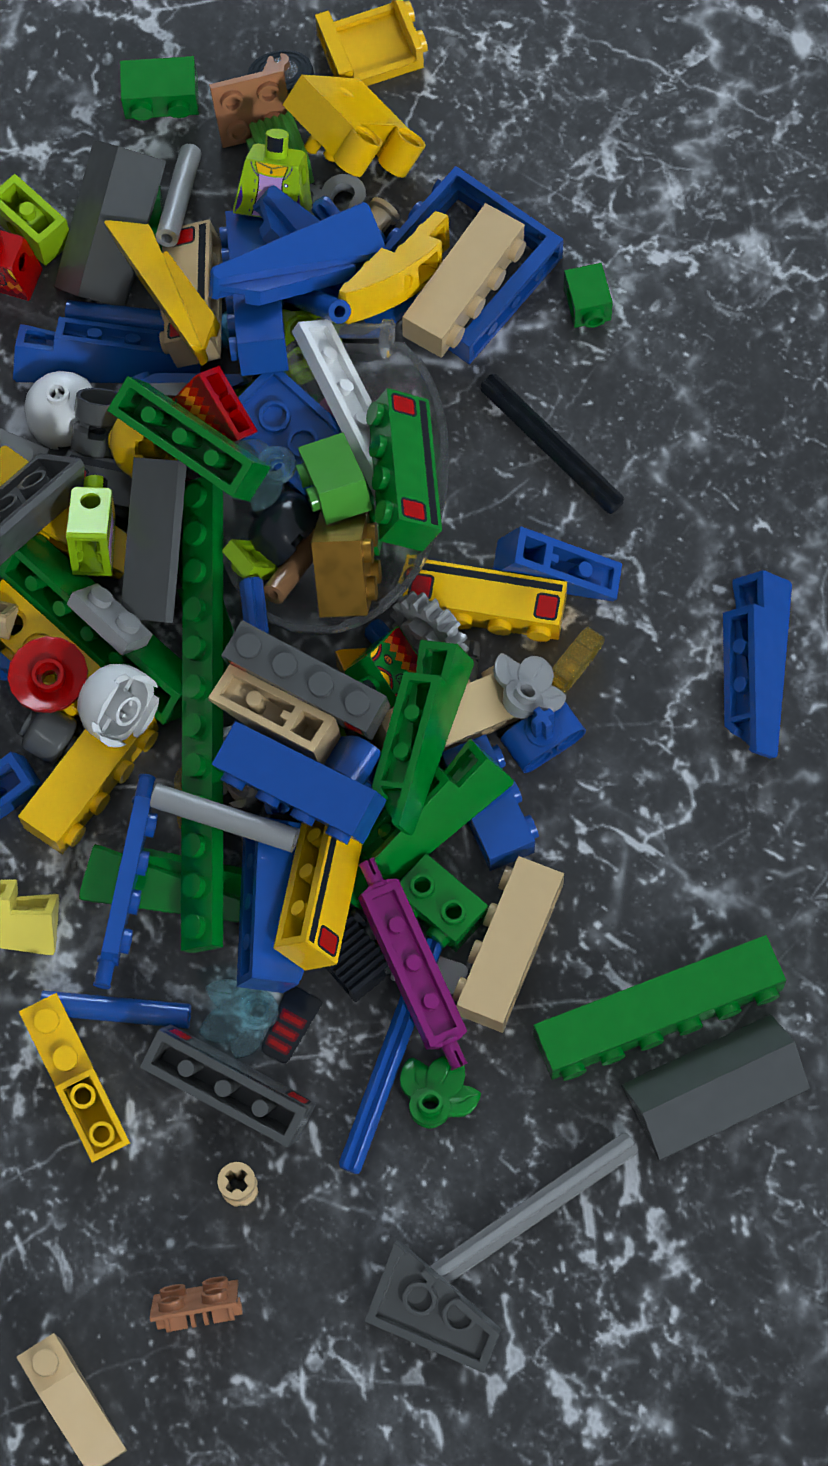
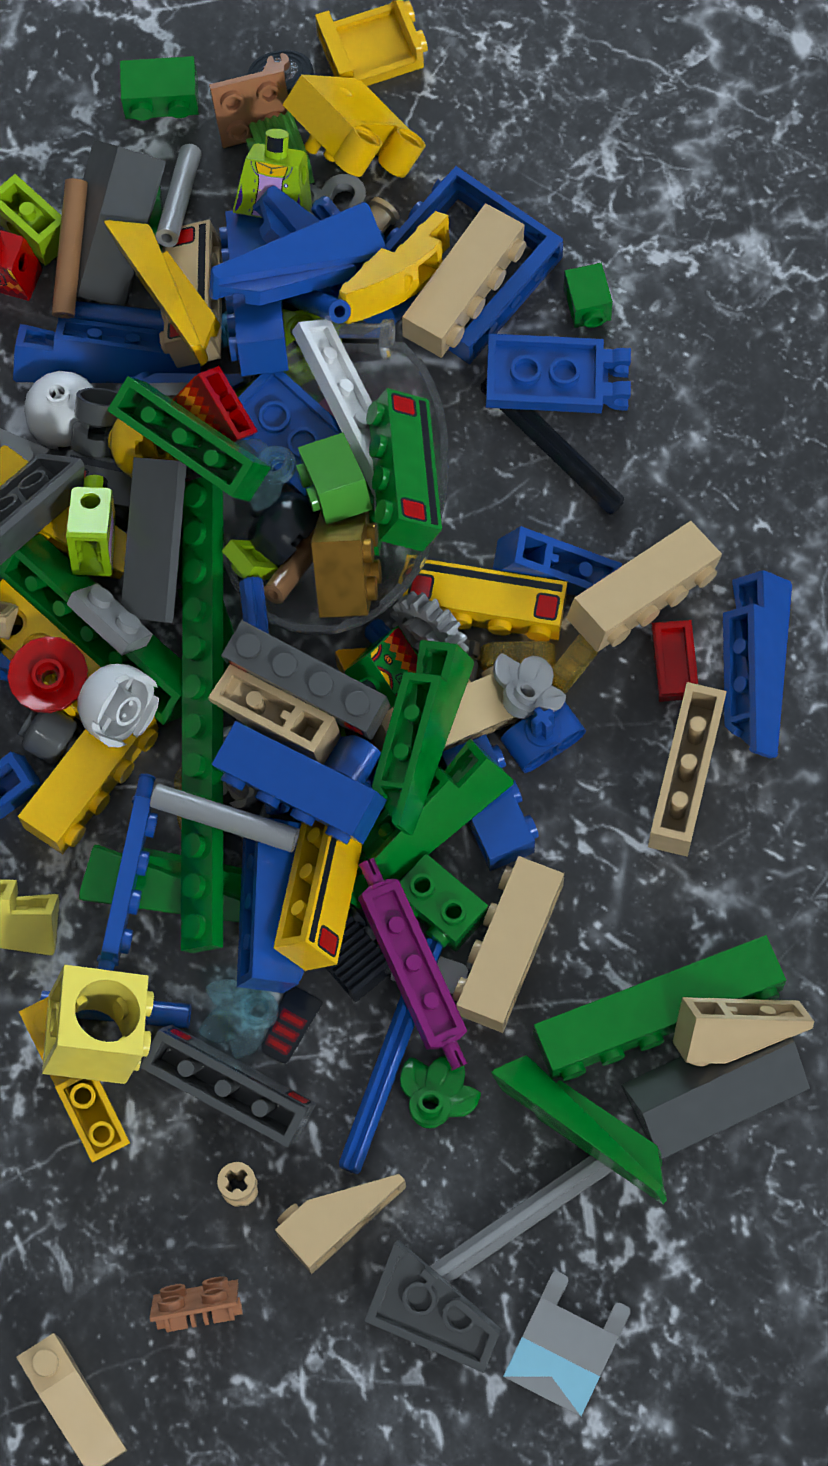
none -> light yellow brick [42,964,154,1084]
none -> medium nougat piece [52,178,88,319]
none -> tan slope [275,1174,406,1274]
none -> clear yellow beam [480,641,556,671]
none -> blue tile [486,333,631,413]
none -> green wedge [491,1055,667,1205]
none -> light grey flag [503,1271,630,1416]
none -> tan brick [566,521,722,652]
none -> tan brick [648,682,727,857]
none -> red tile [651,620,698,702]
none -> tan slope [673,997,814,1066]

